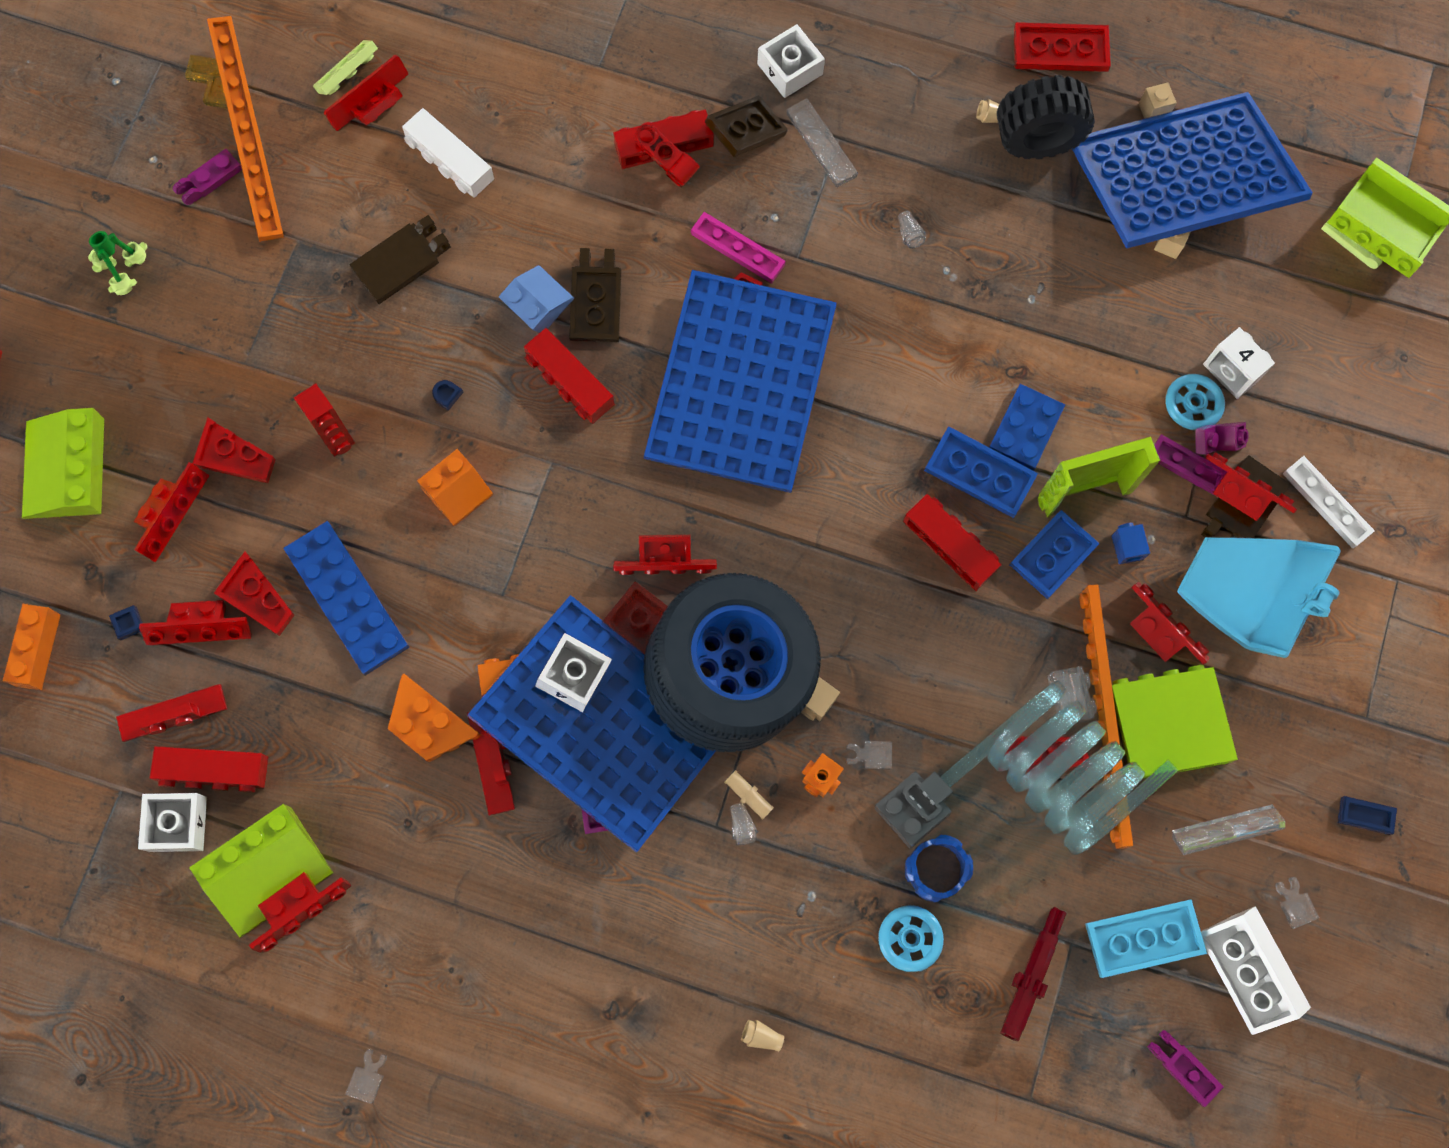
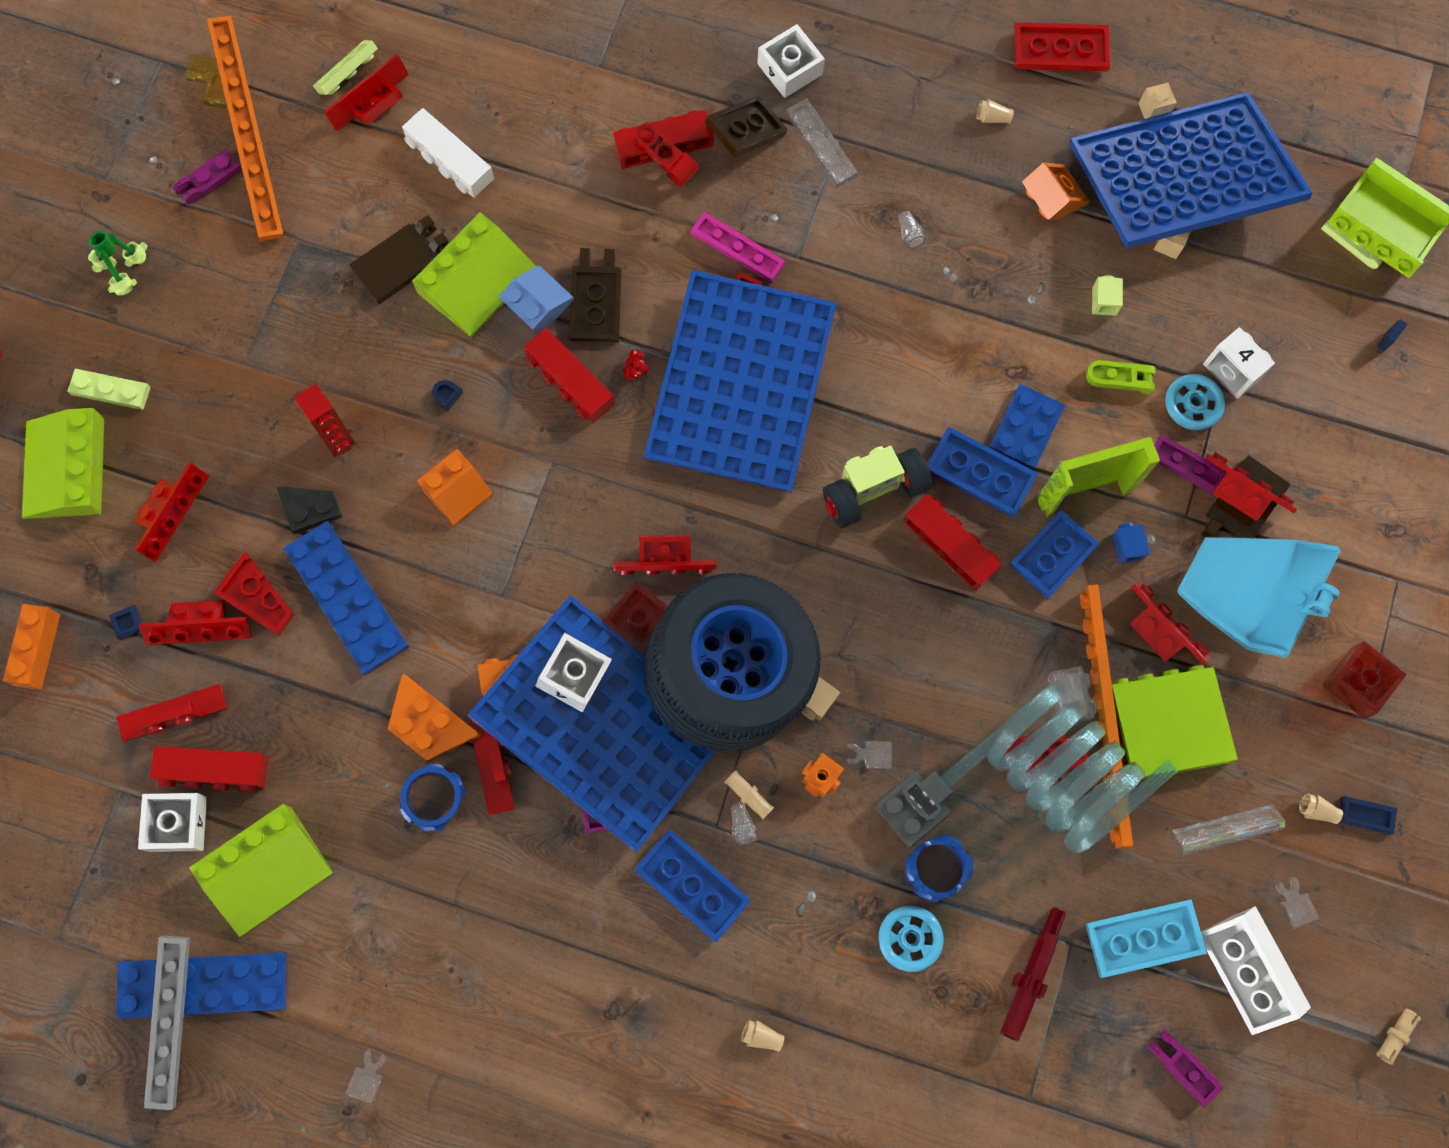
red wing [192,417,276,483] -> none
red bracket [249,872,351,953] -> none
black tyre [997,75,1095,160] -> none
magenta slope [1195,422,1249,454] -> none
white plate [1282,456,1374,549] -> none
none -> yellowish green plate [67,369,151,410]
none -> blue plate [116,952,287,1019]
none -> light grey plate [144,935,190,1110]
none -> pearl dark grey wing [277,486,342,534]
none -> blue piece [400,764,466,832]
none -> lime slope [412,212,536,338]
none -> red plant [622,349,649,381]
none -> blue plate [634,829,751,943]
none -> brick [823,446,933,528]
none -> slope [1022,162,1091,220]
none -> lime plate [1085,360,1156,394]
none -> yellowish green brick [1092,275,1123,316]
none -> tan cone [1299,793,1343,824]
none -> clear red brick [1322,641,1407,719]
none -> tan pin [1376,1008,1421,1065]
none -> dark blue tile [1377,319,1408,351]

